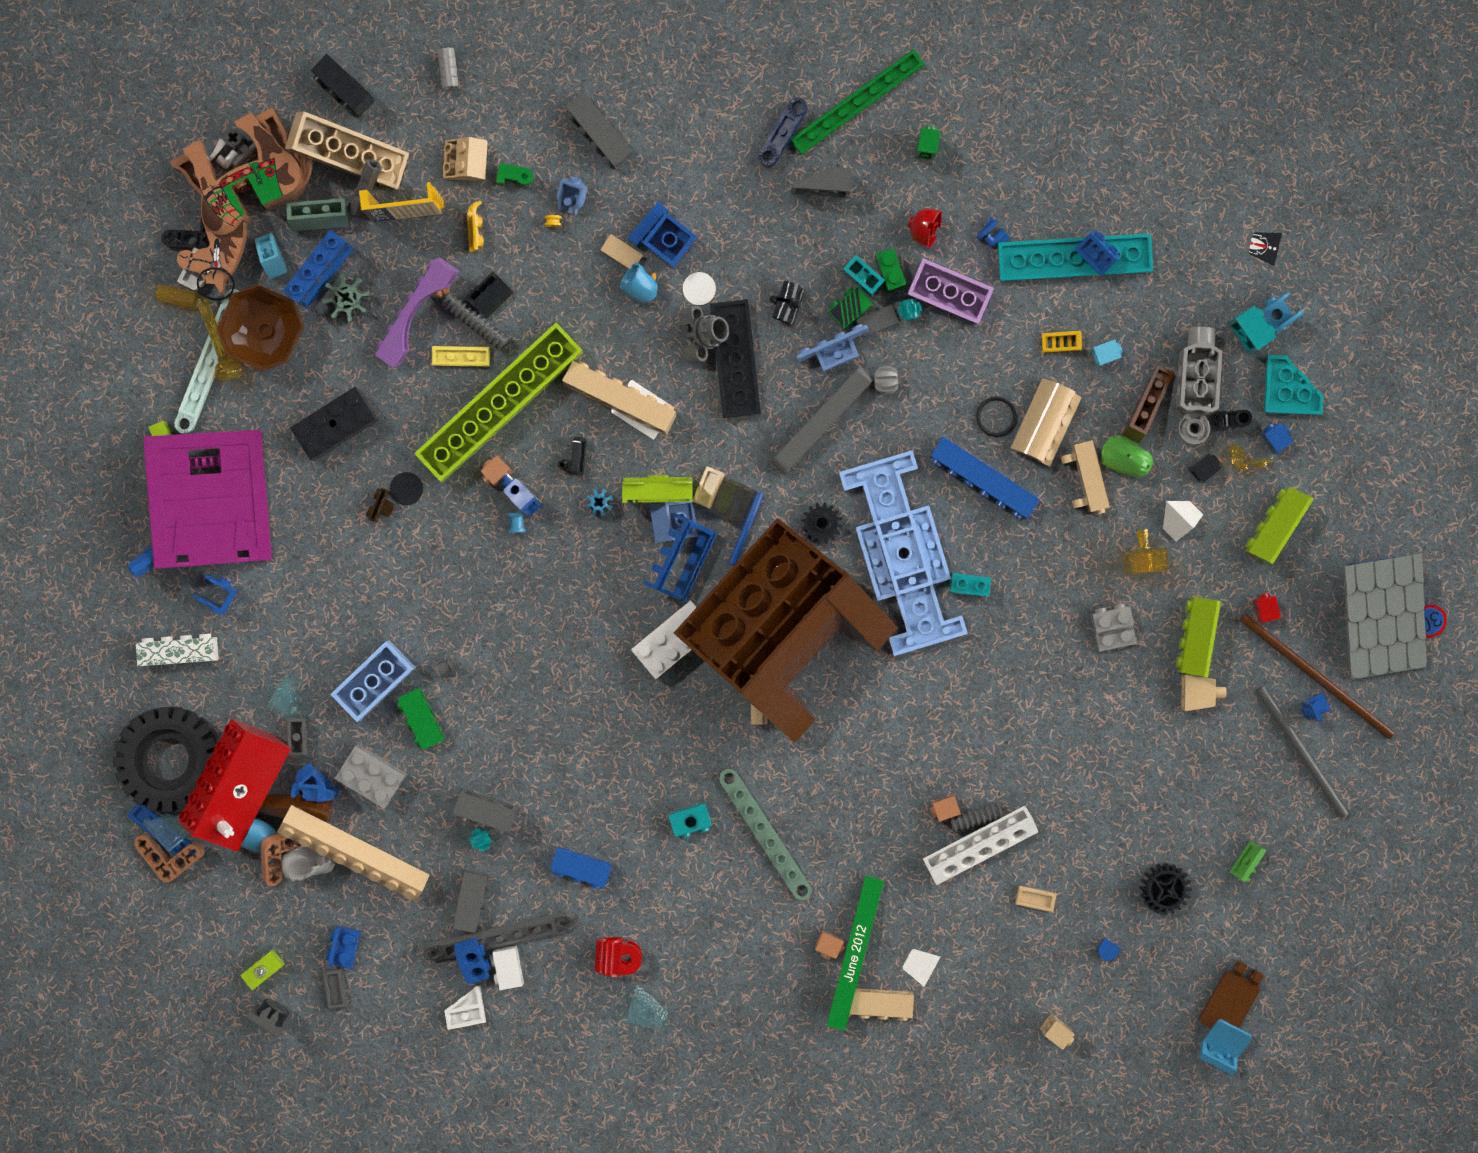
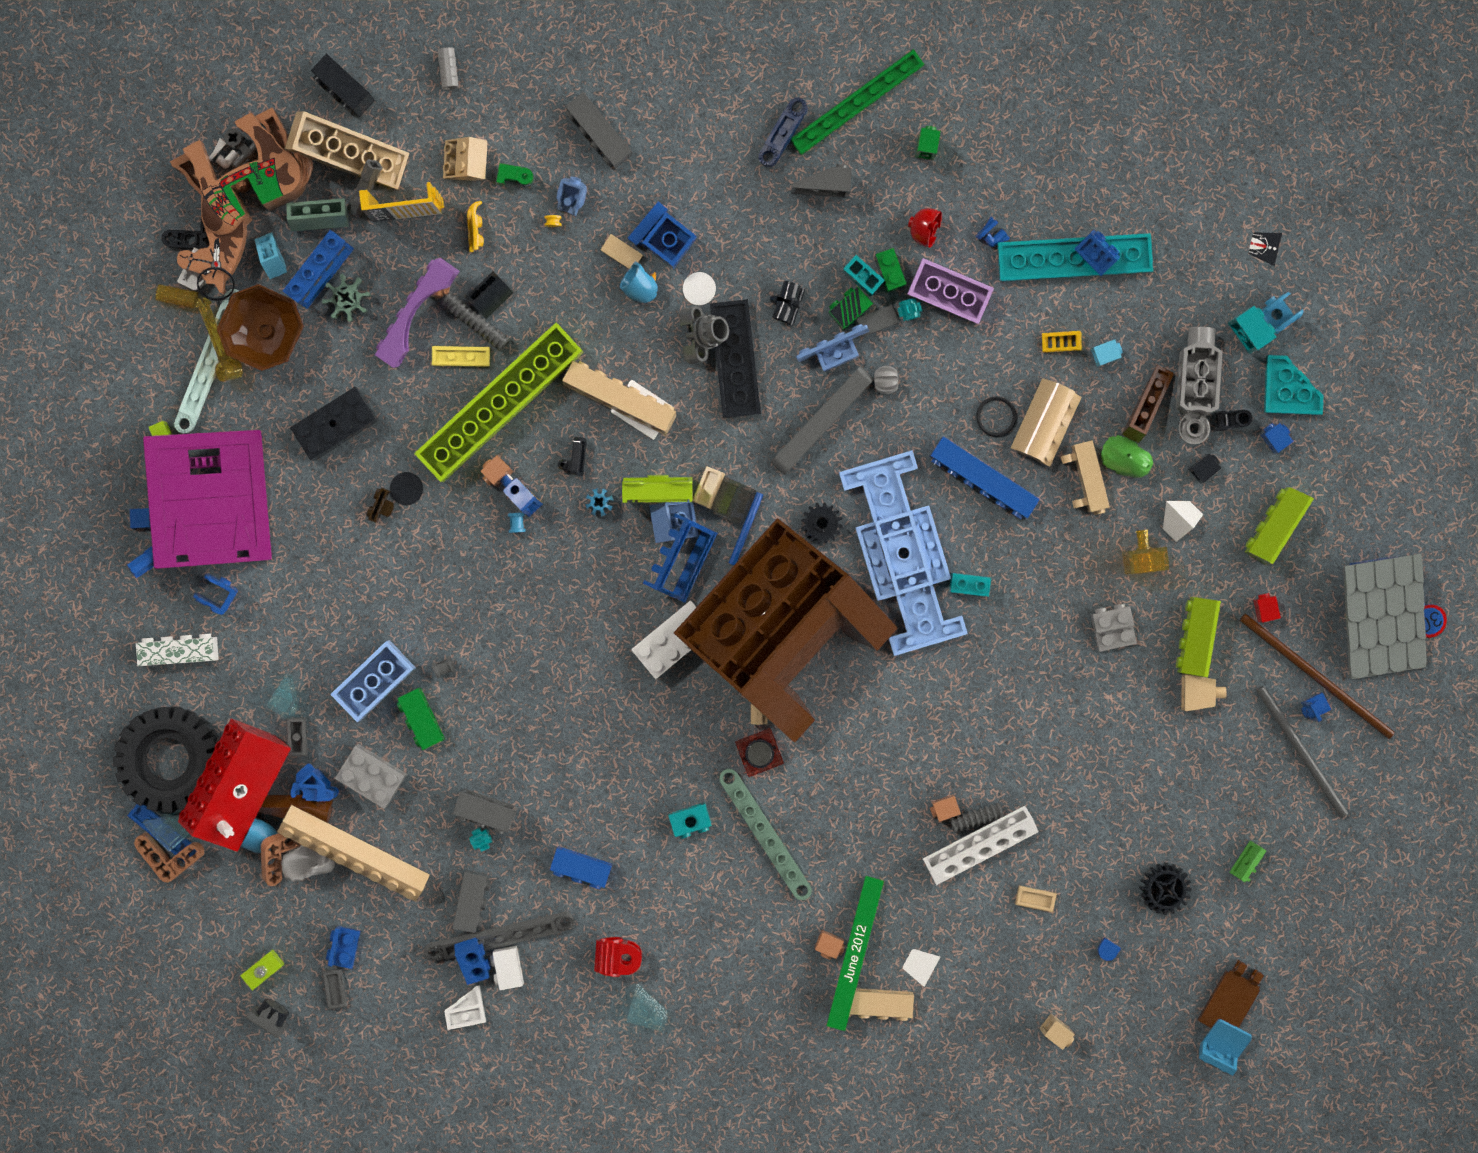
clear yellow bracket [1228,443,1273,470] -> none
none -> blue tile [130,508,150,528]
none -> piece [735,728,784,777]

